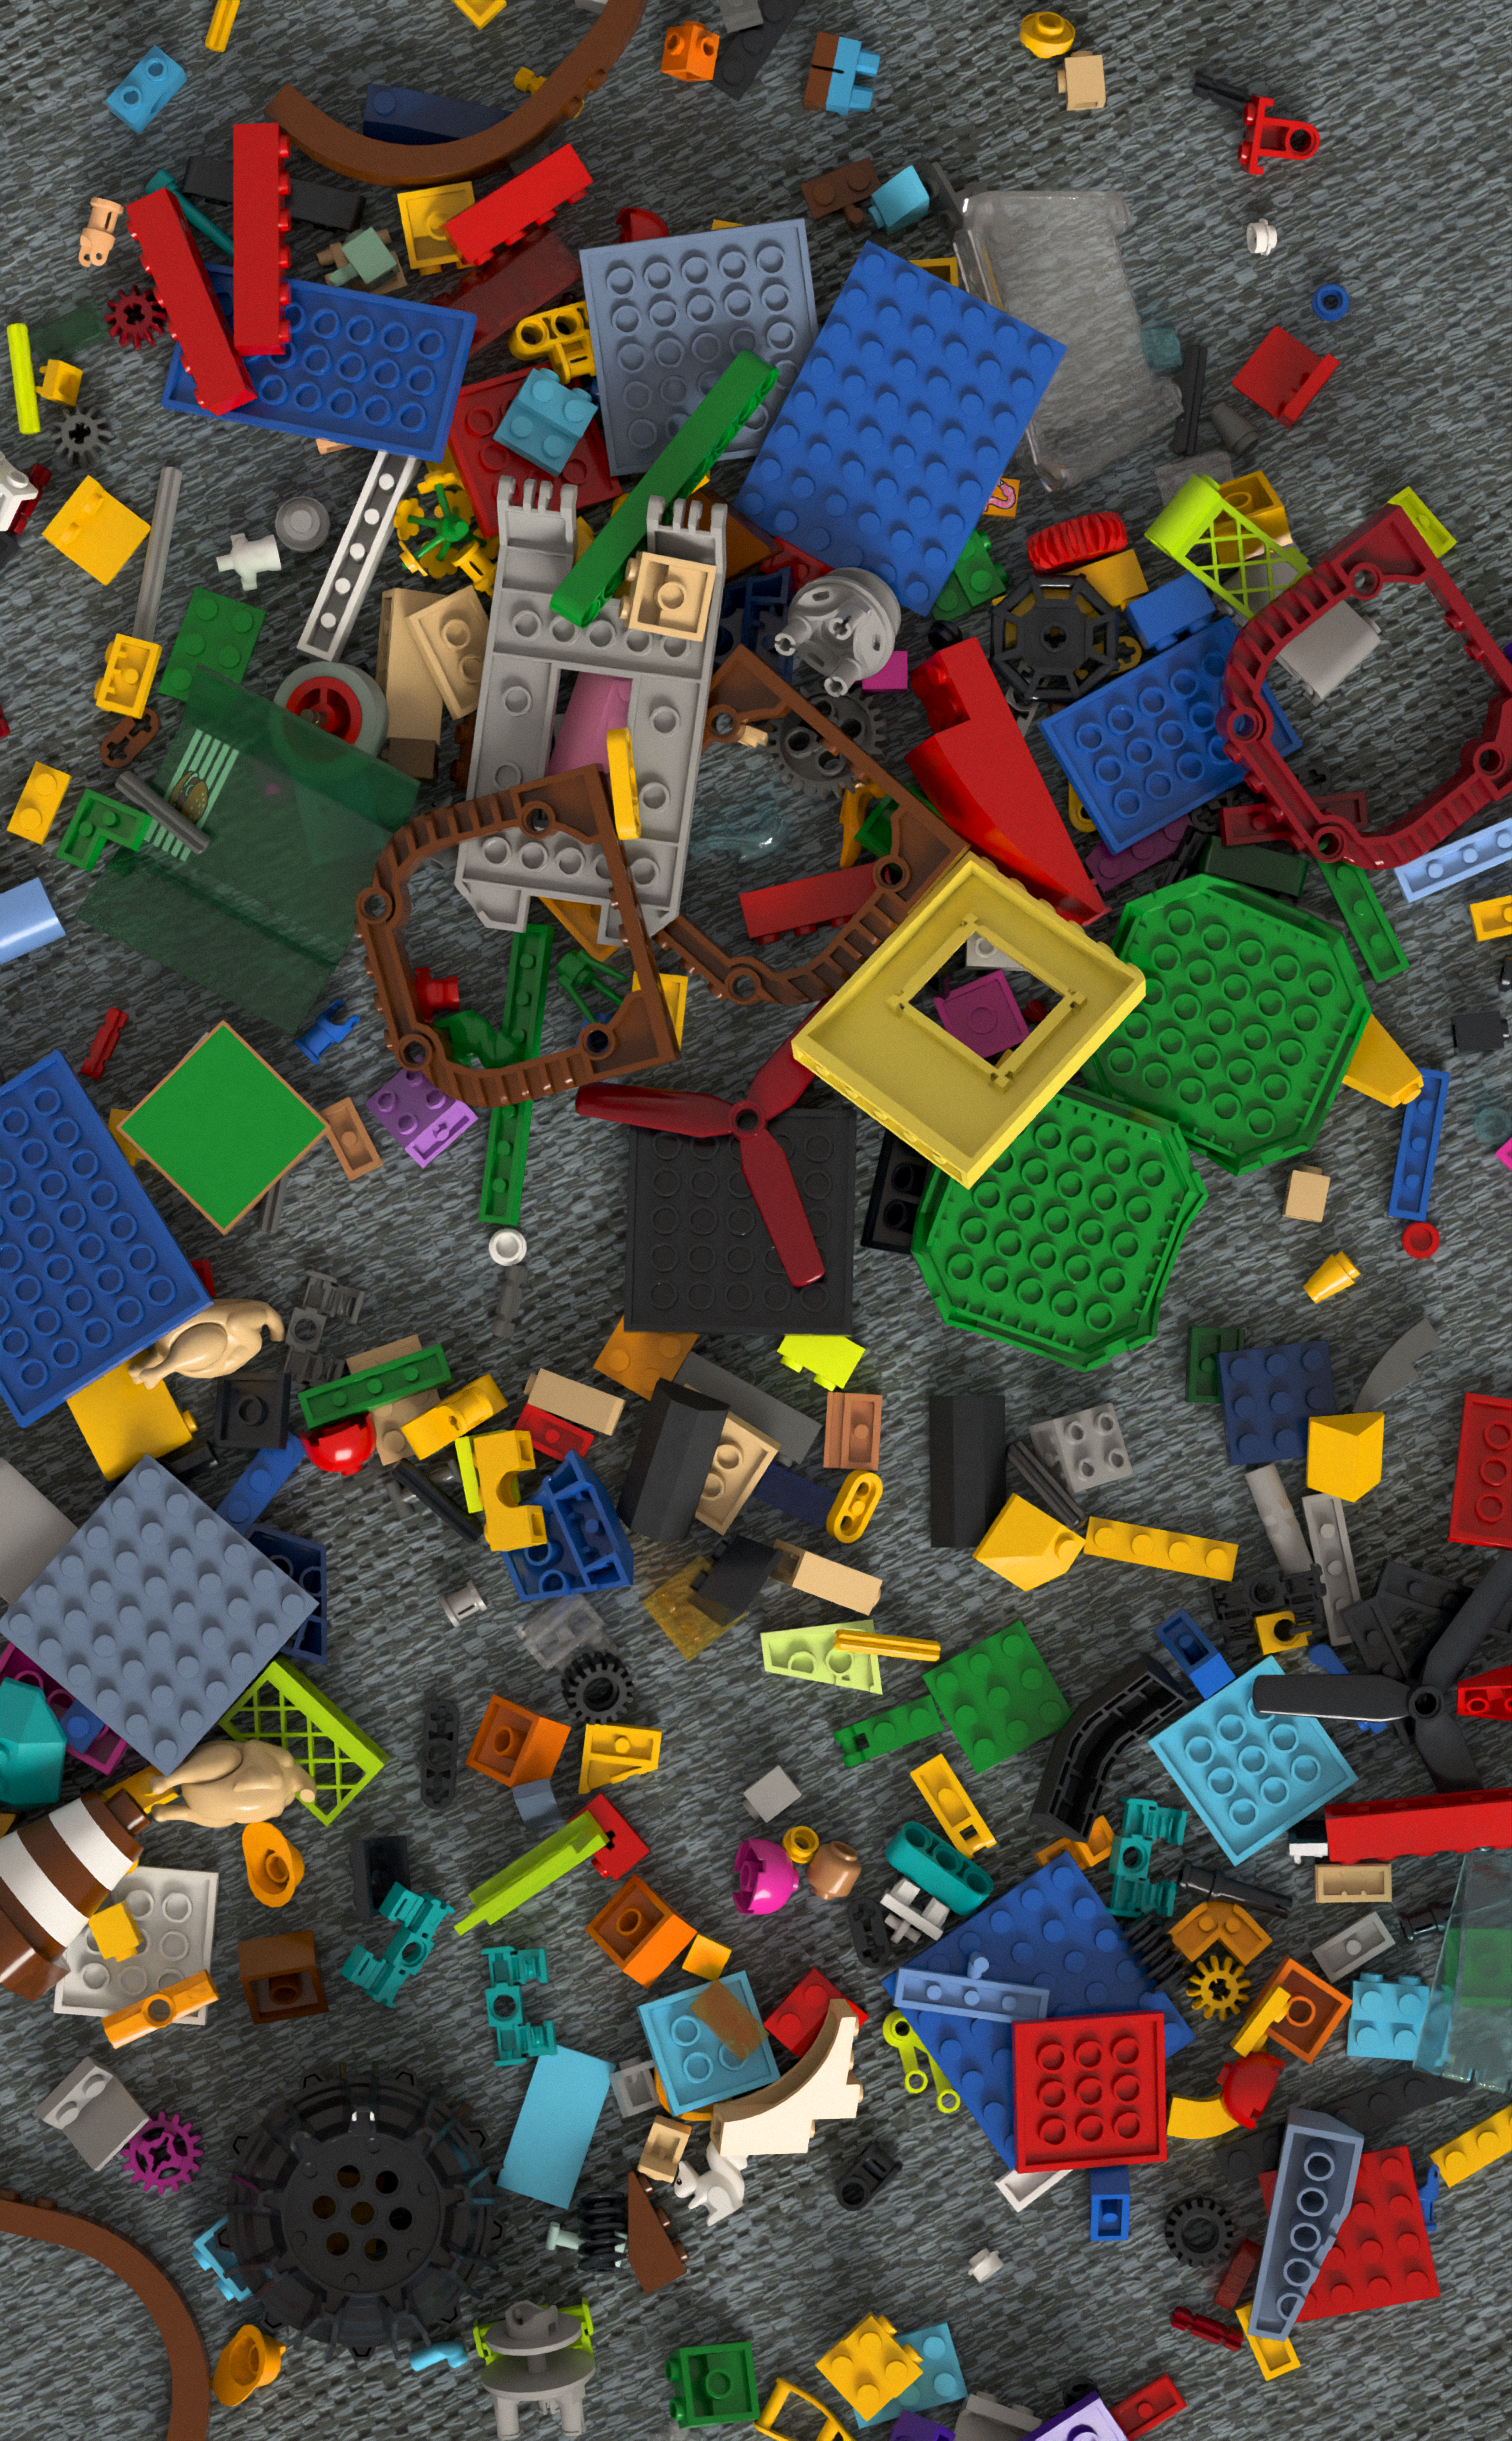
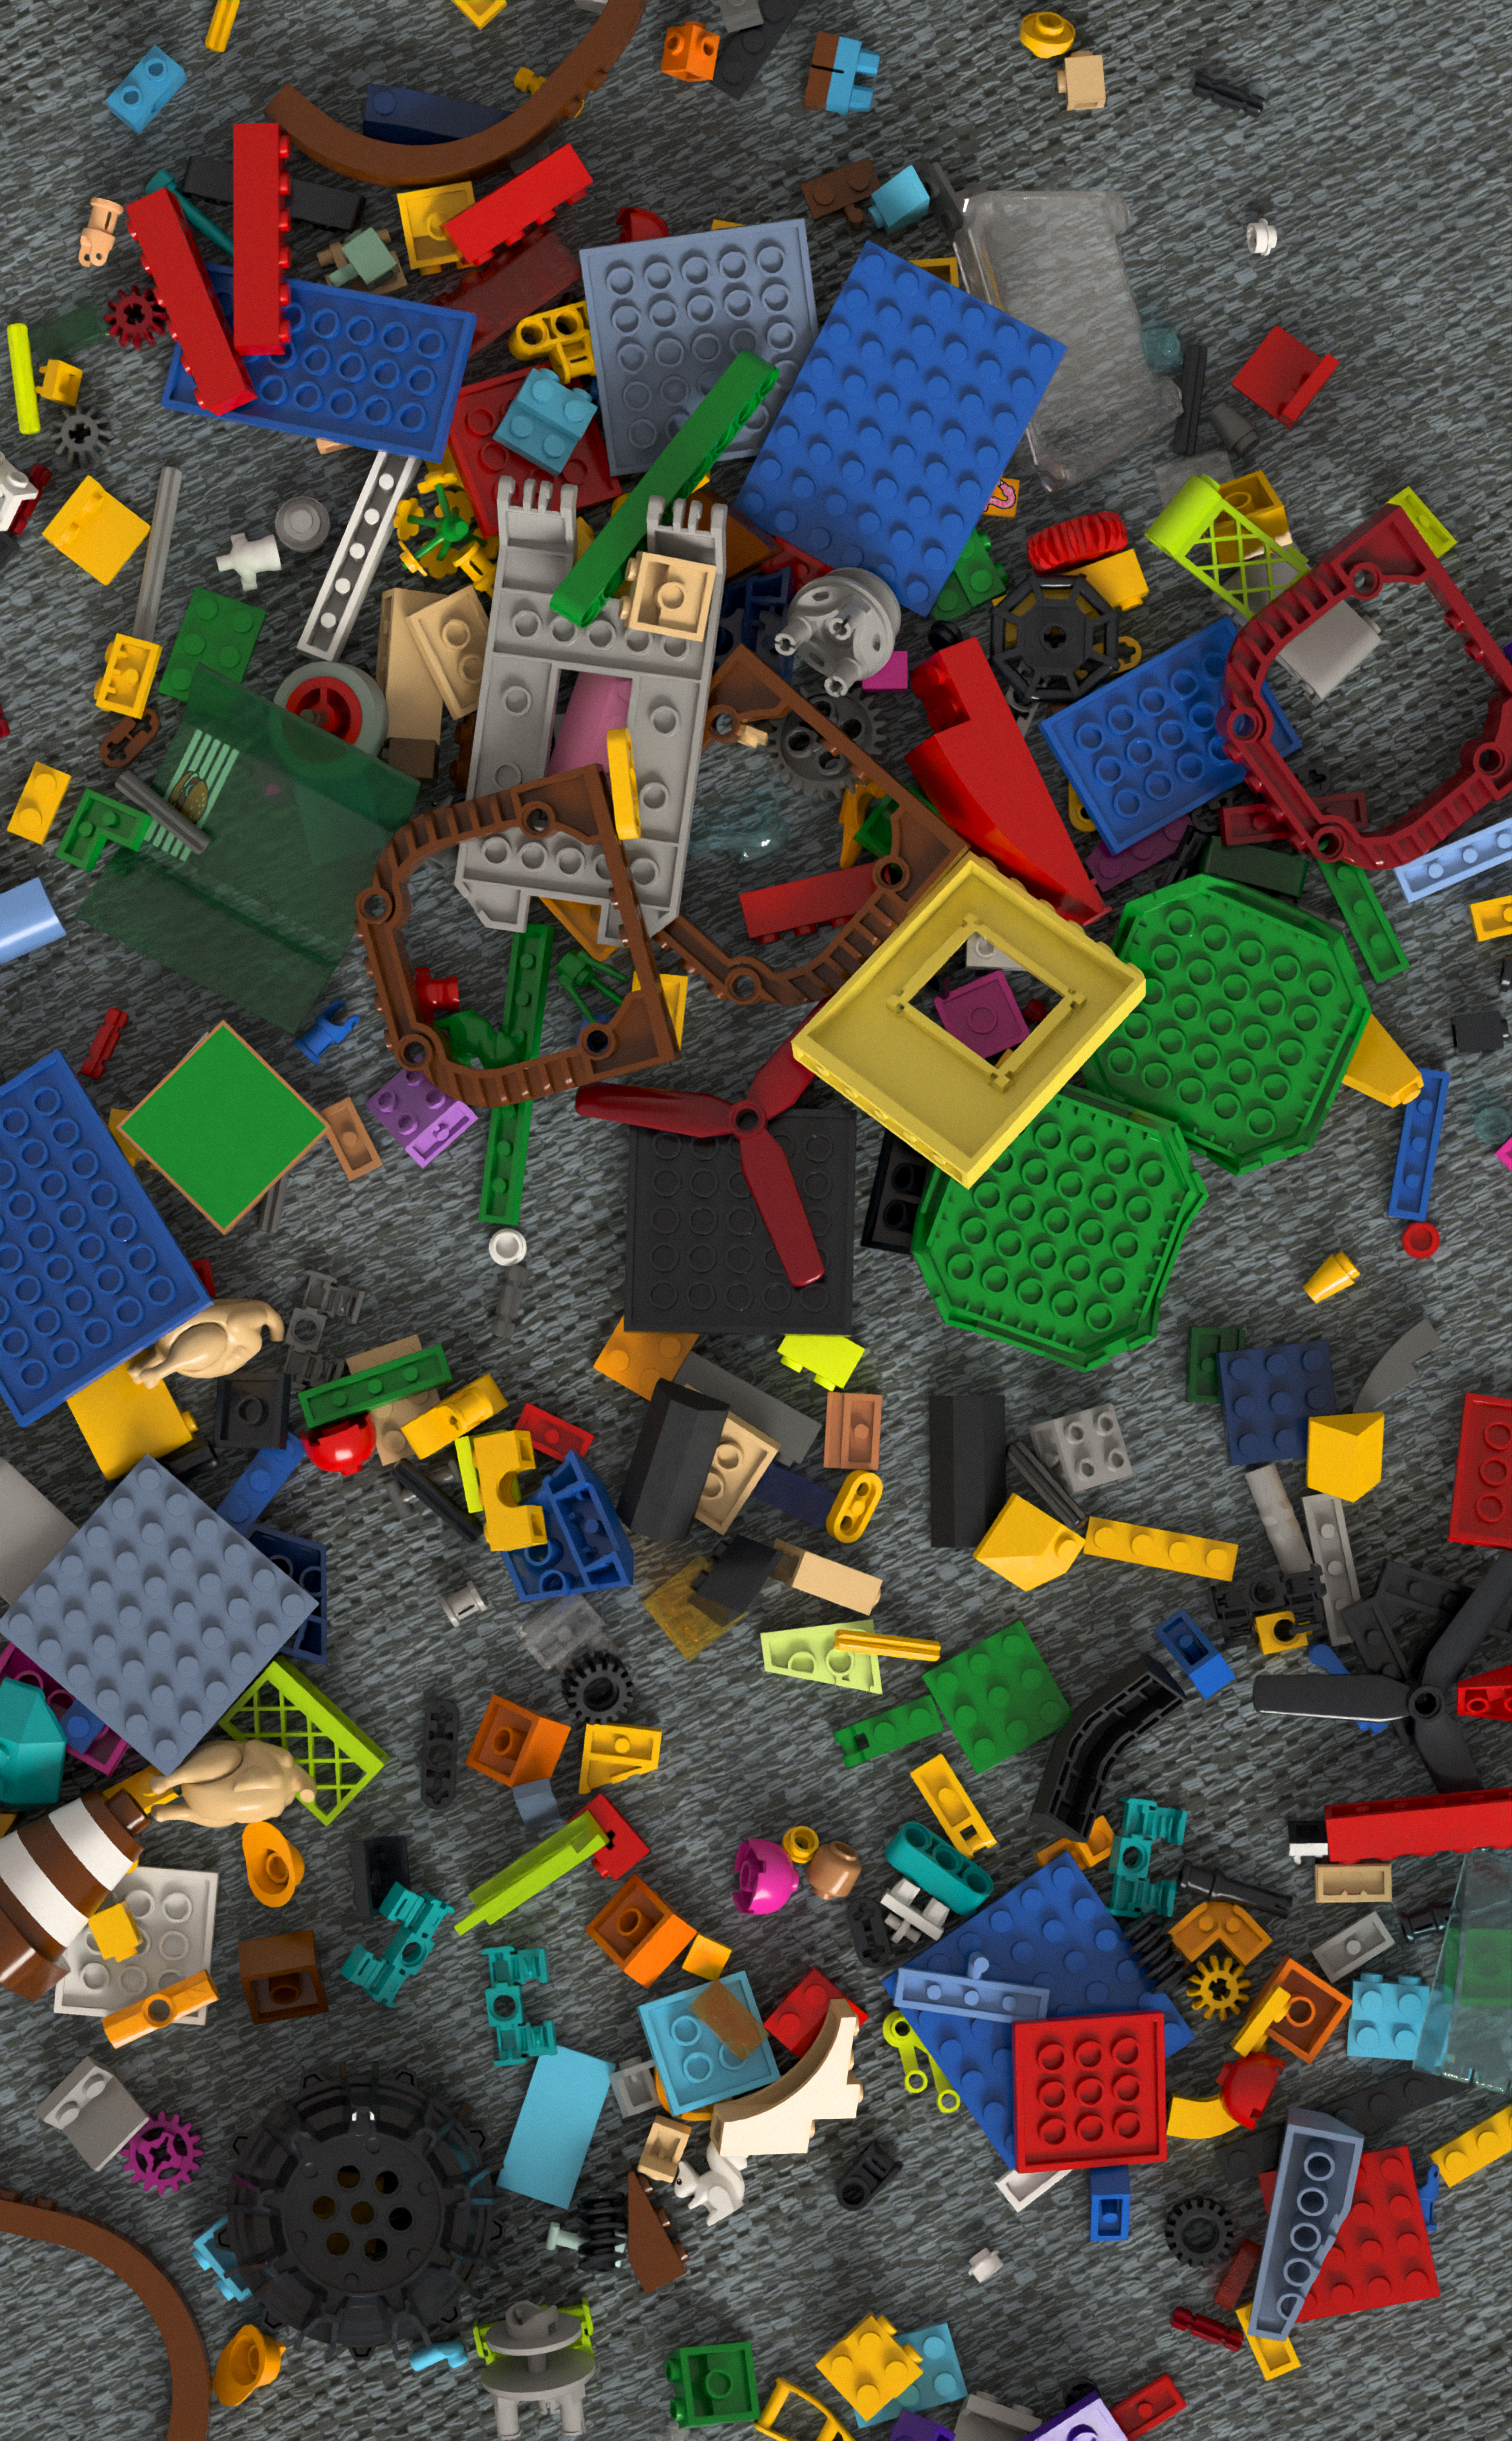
tan slope [523,1368,626,1436] -> none
light grey brick [742,1763,802,1823] -> none
blue brick [1123,572,1216,656] -> none
medium azure plate [1147,1654,1359,1866] -> none
red pin [1237,94,1320,175] -> none
tan brick [1282,1165,1330,1223] -> none
blue plate [1311,283,1349,322] -> none

